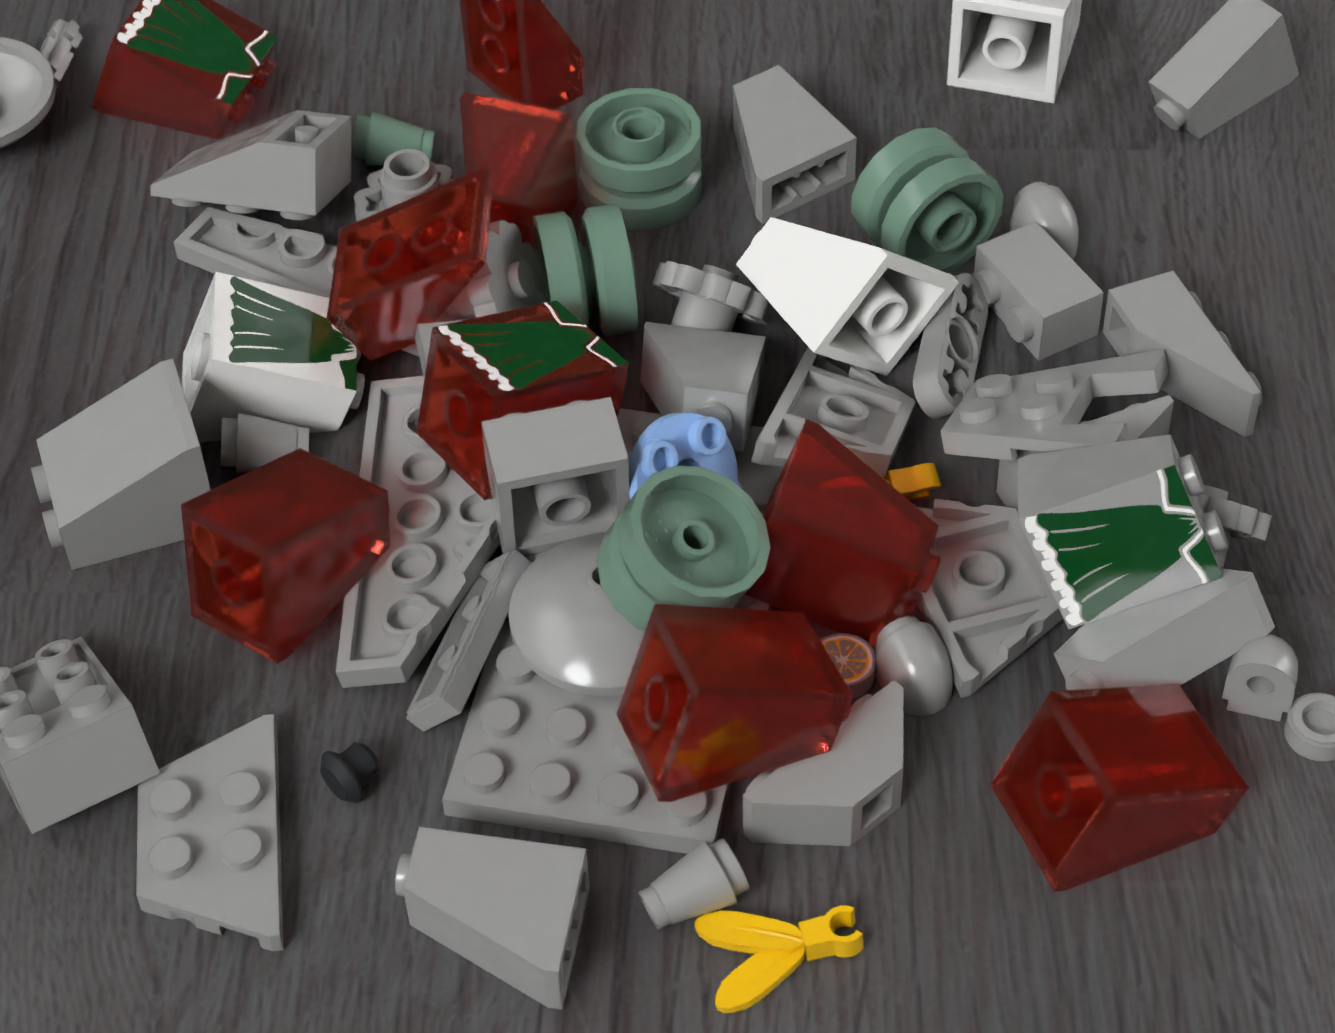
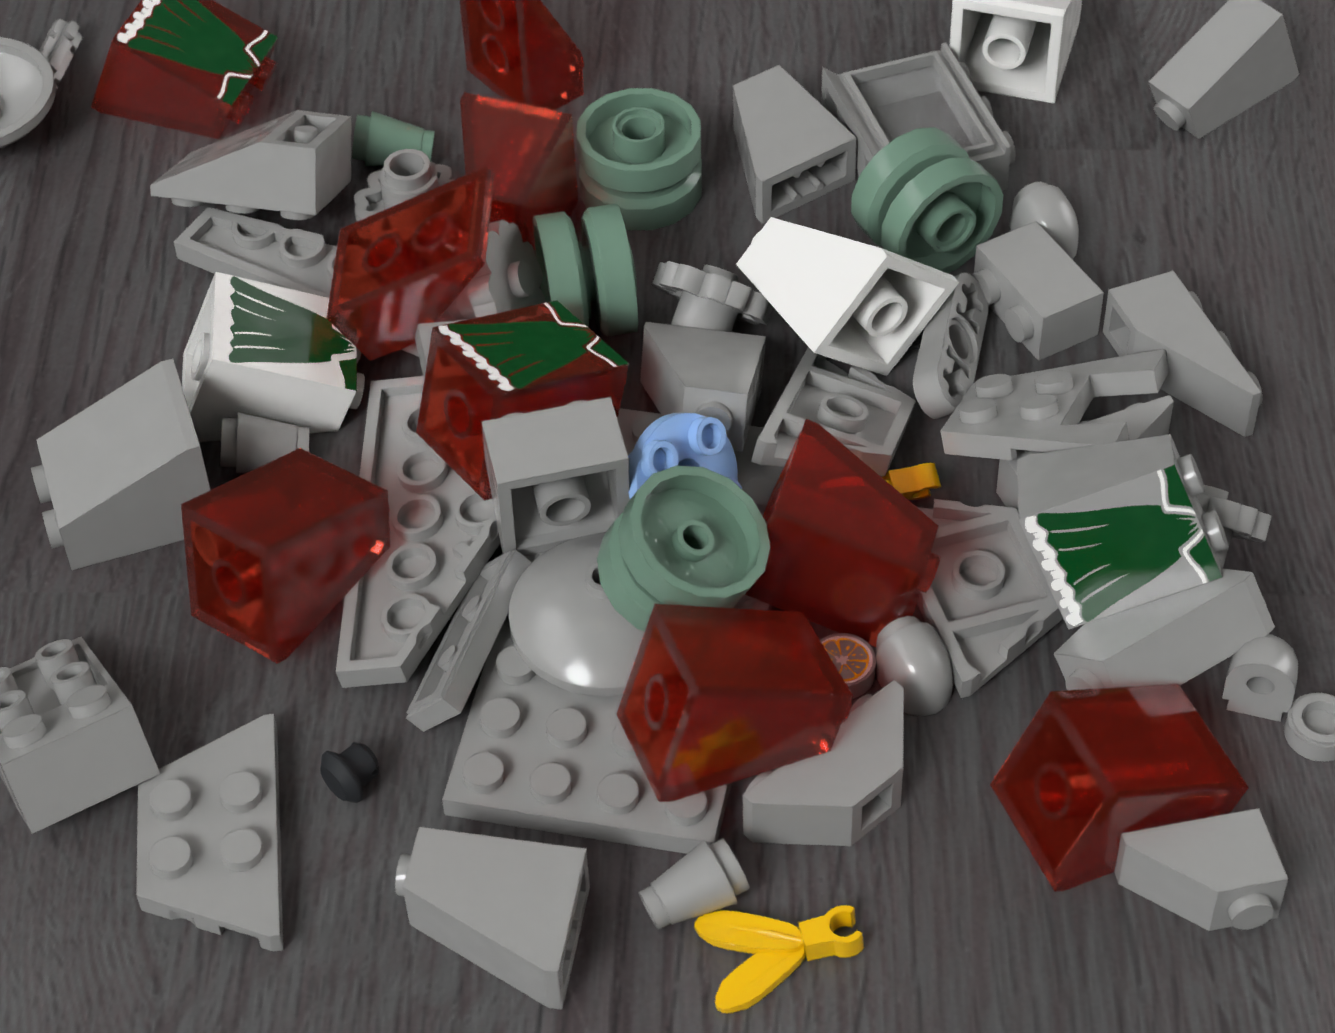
none -> light grey window [821,43,1015,190]
none -> light grey slope [1114,808,1288,931]

